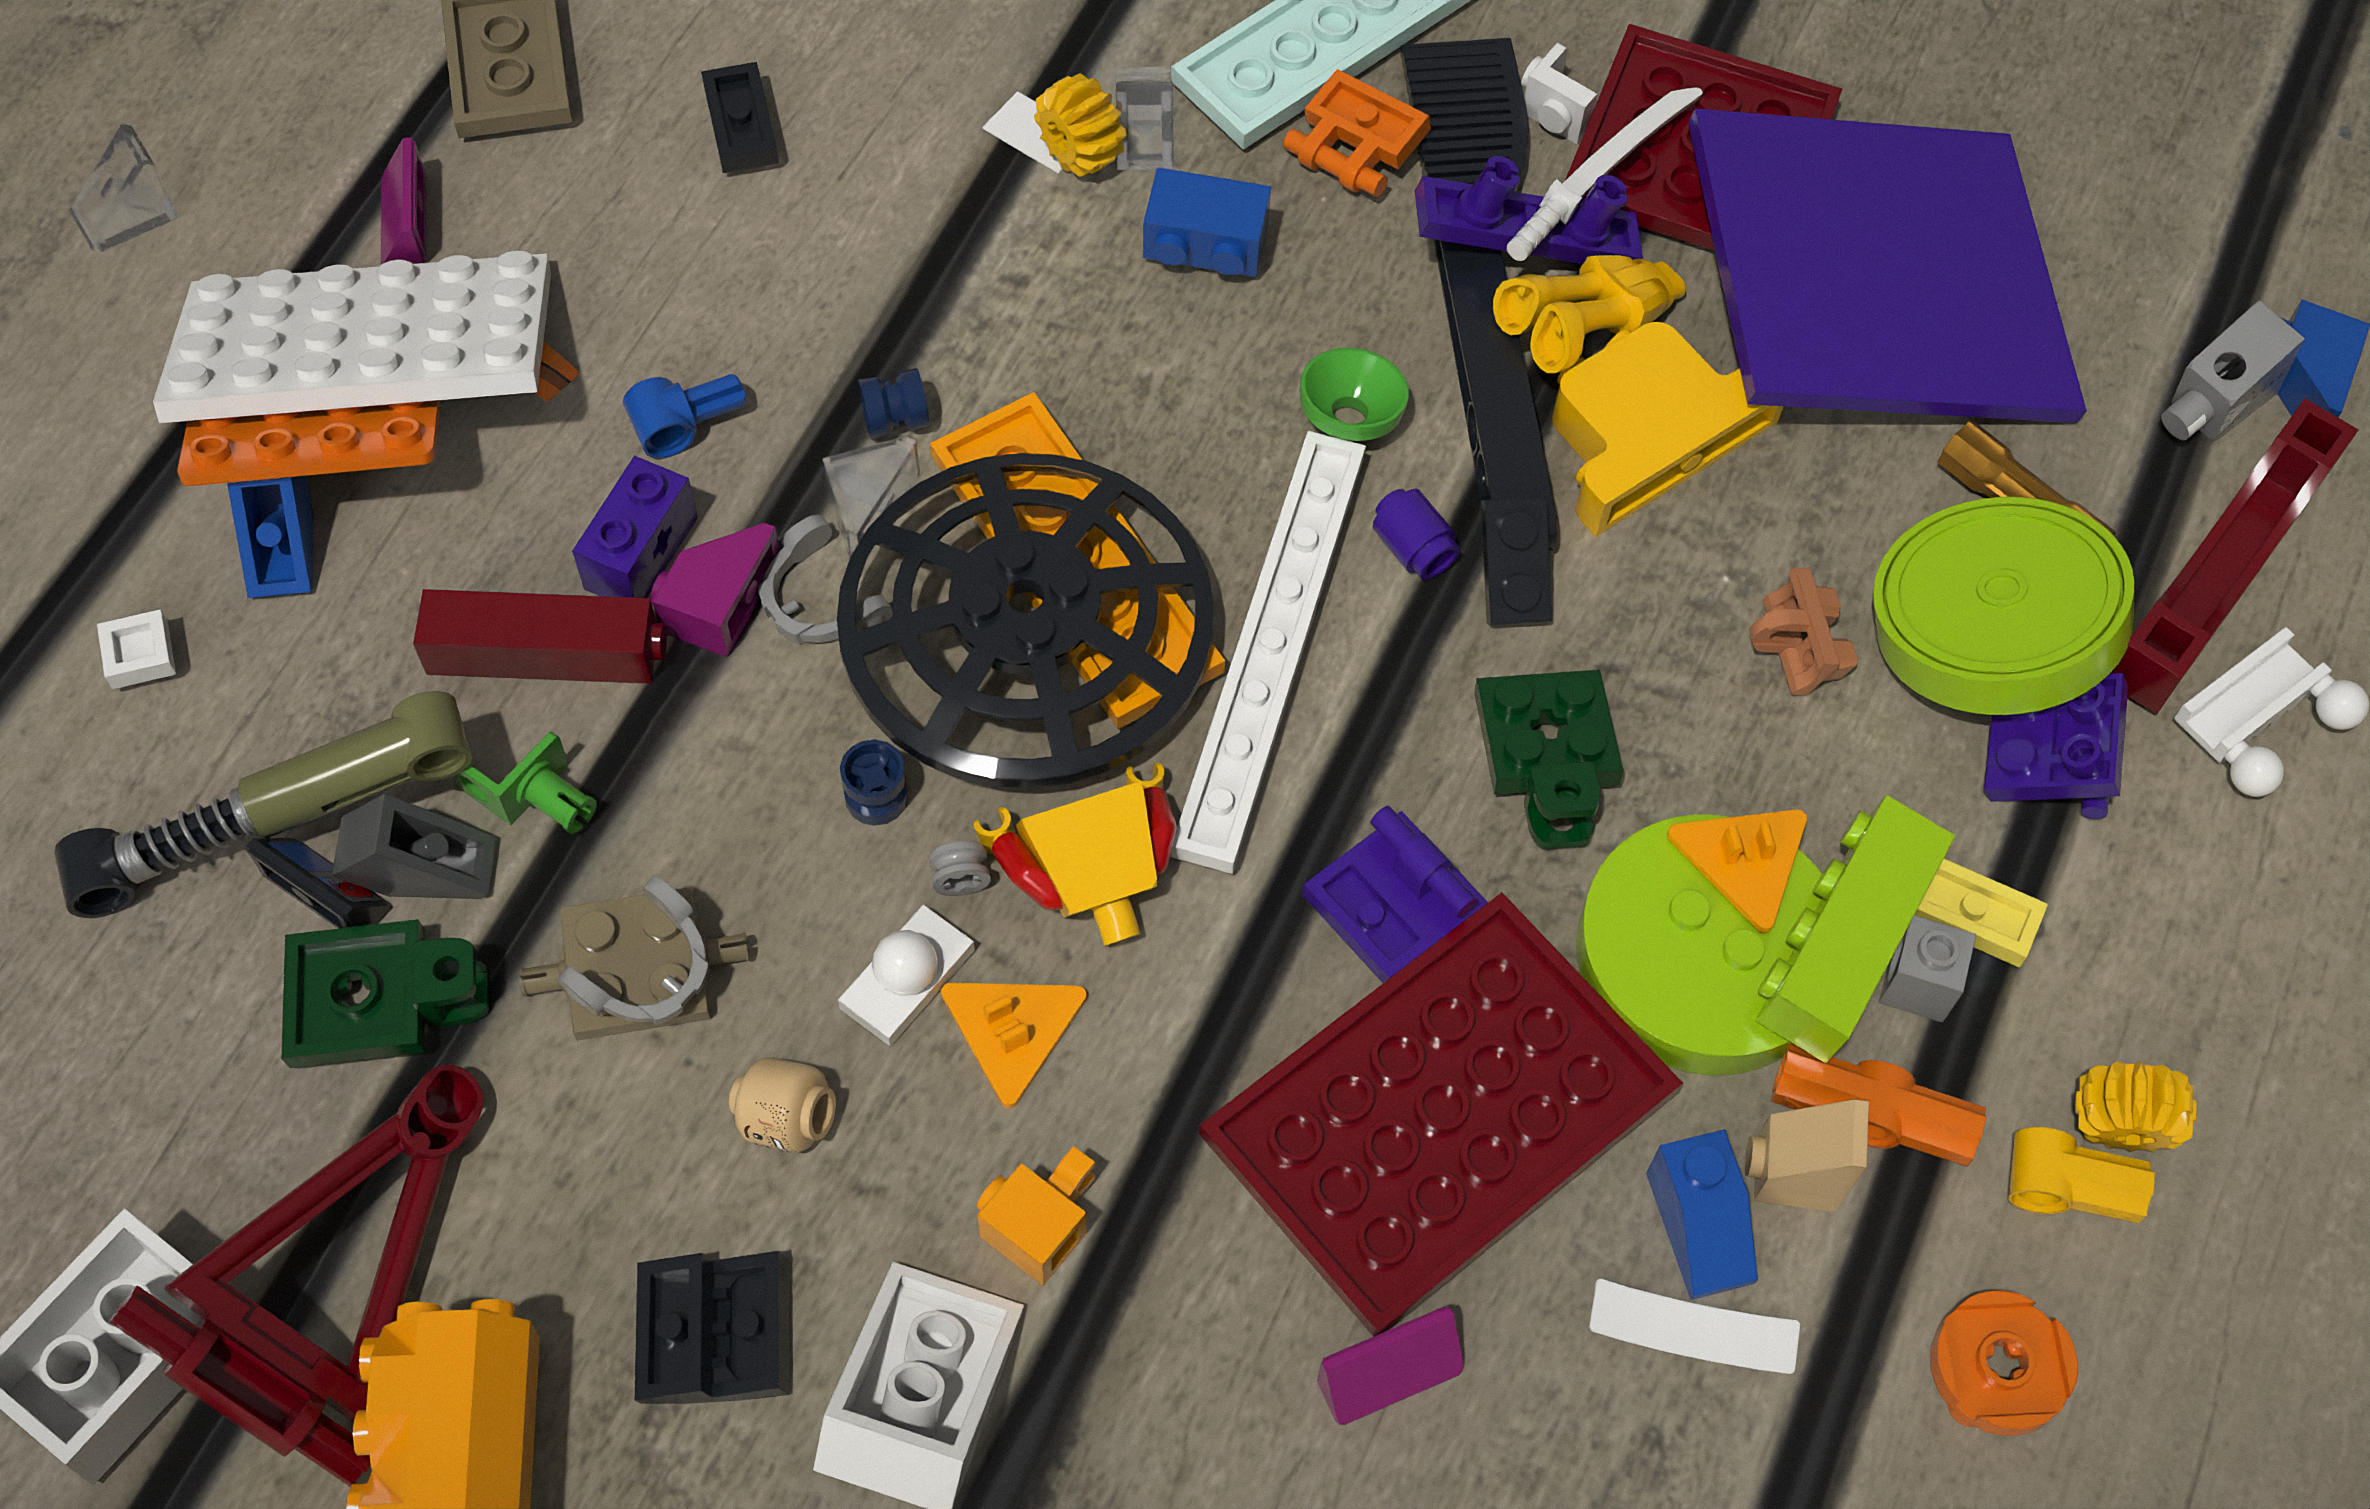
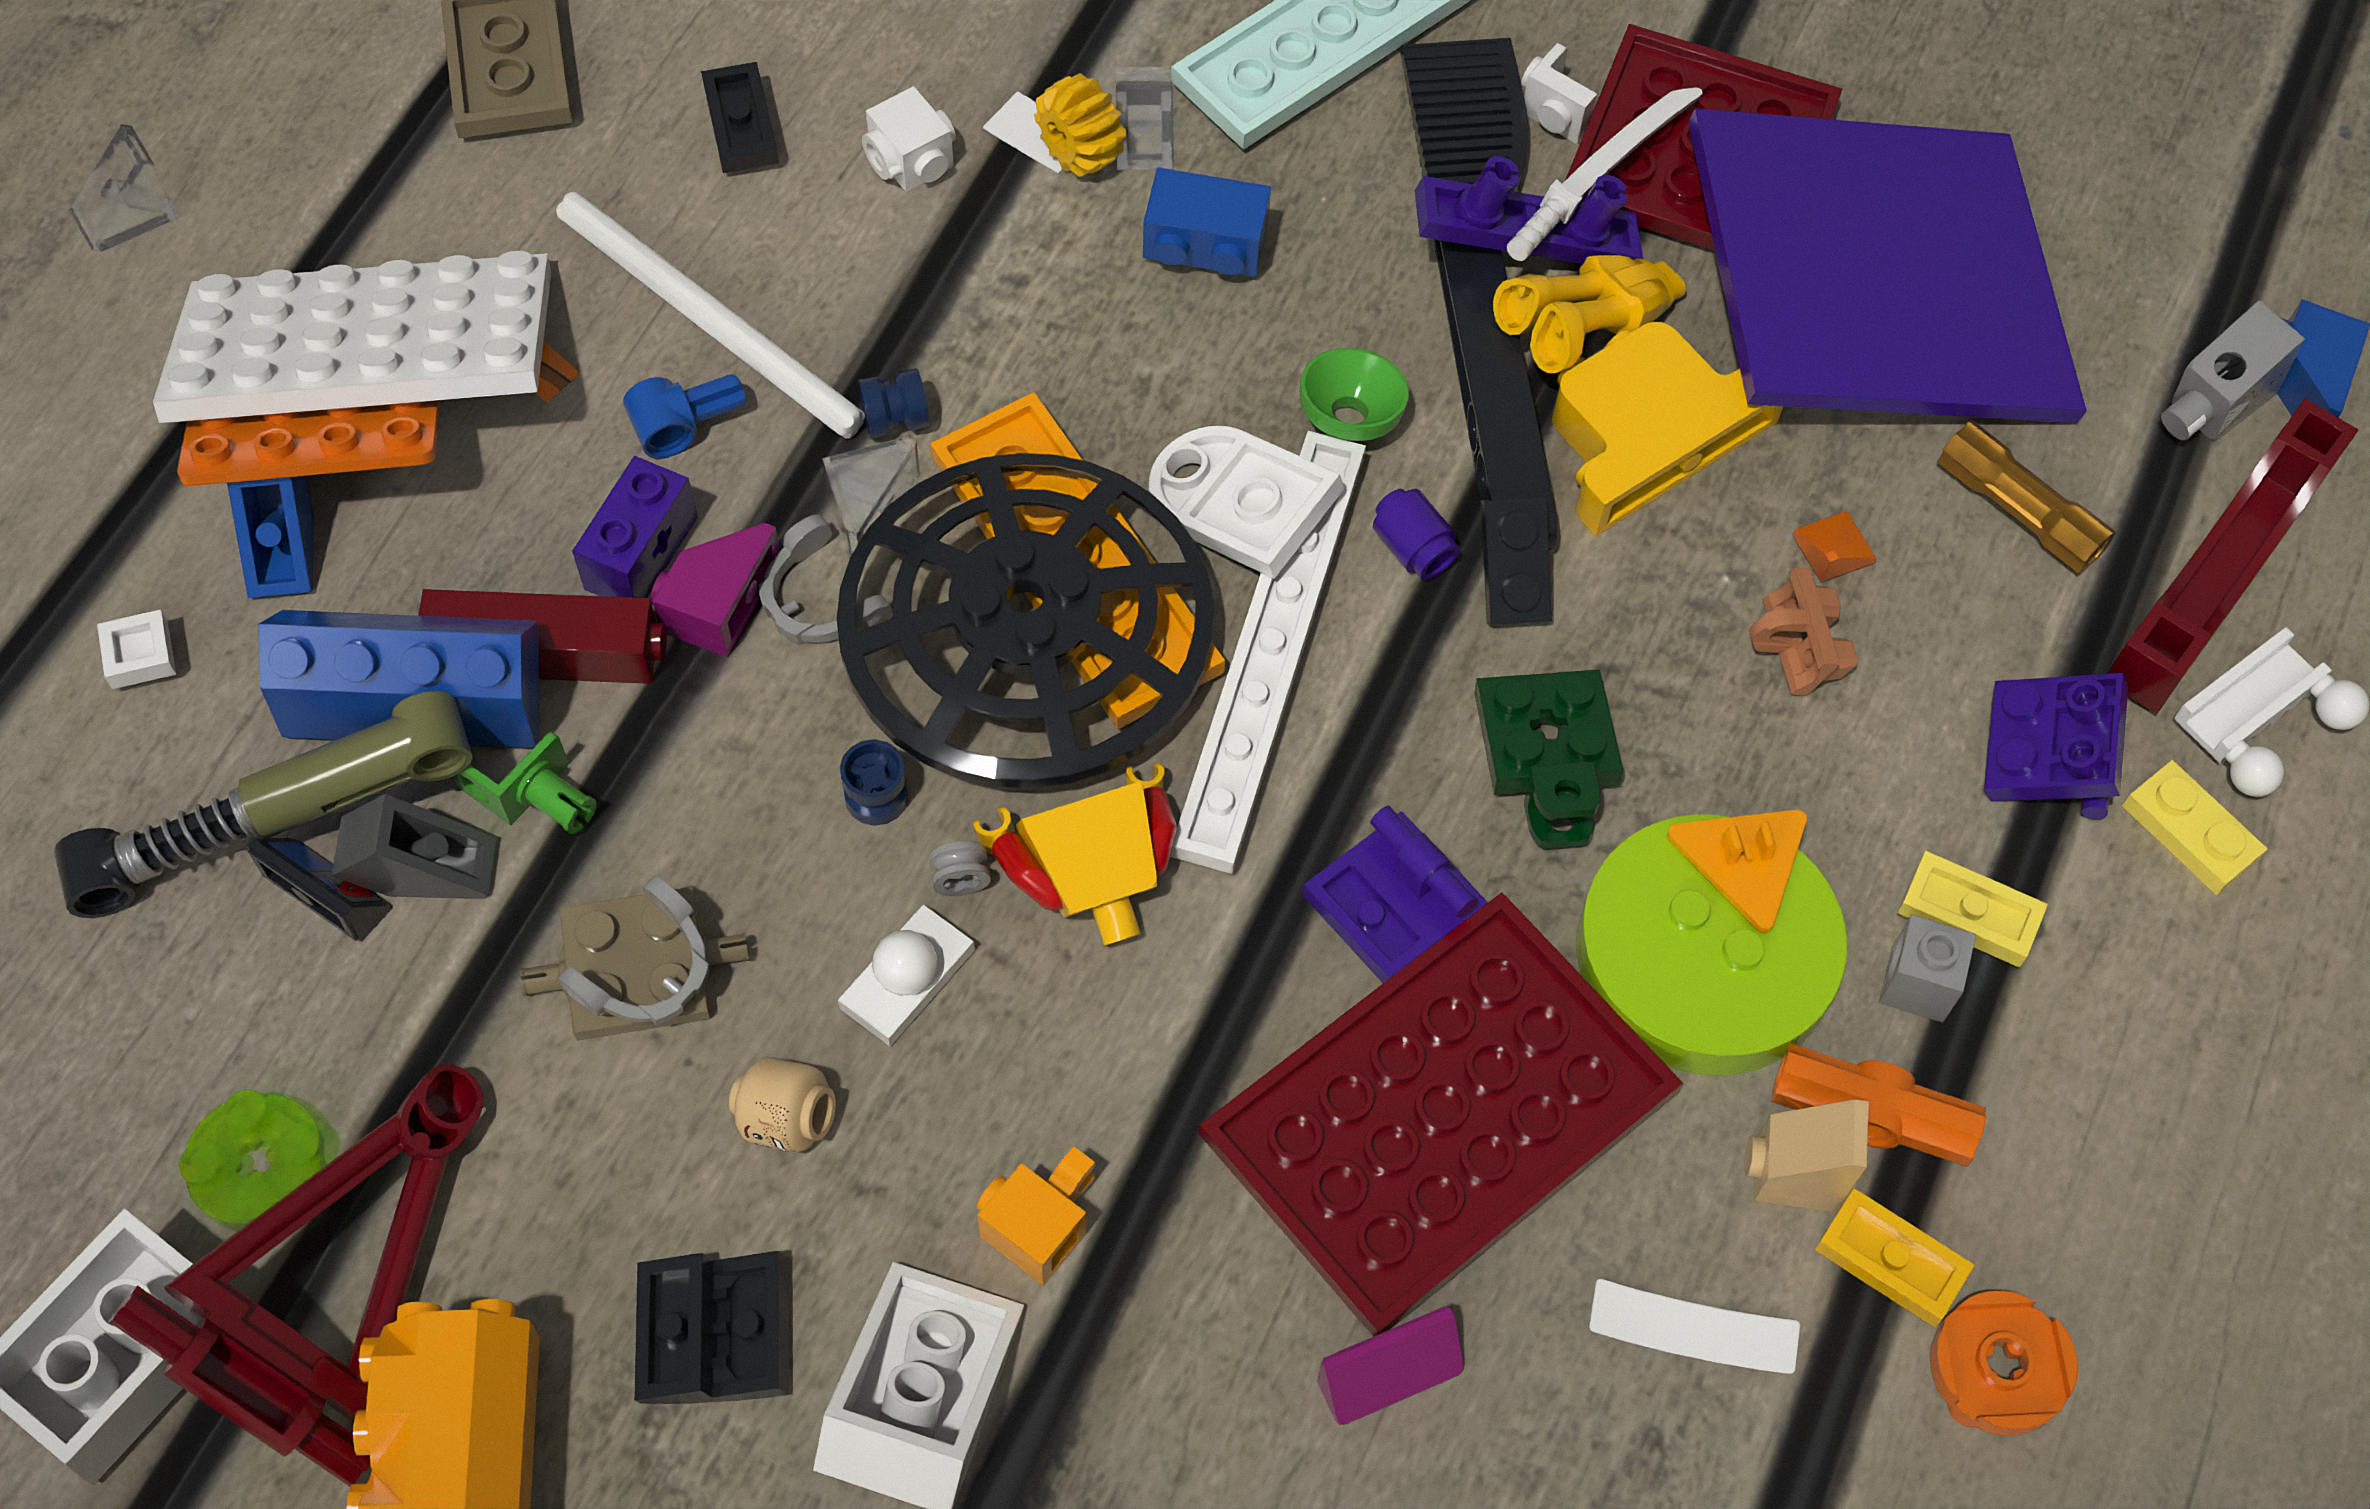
dark green plate [281,919,490,1068] -> none
magenta slope [381,137,426,265] -> none
light orange piece [941,983,1086,1108] -> none
orange plate [1283,69,1431,197] -> none
blue slope [1646,1129,1758,1300] -> none
lime brick [1755,794,1956,1063] -> none
lime brick [1873,497,2134,715] -> none
yellow piece [2008,1127,2155,1223] -> none
yellow gear [2075,1061,2197,1153] -> none
none -> clear neon green plate [179,1090,327,1232]
none -> blue slope [258,610,539,748]
none -> white axle [556,192,865,439]
none -> white brick [862,86,956,192]
none -> white tile [1149,426,1344,579]
none -> orange slope [1792,511,1876,582]
none -> yellow plate [1814,1188,1975,1328]
none -> light yellow plate [2122,760,2268,896]

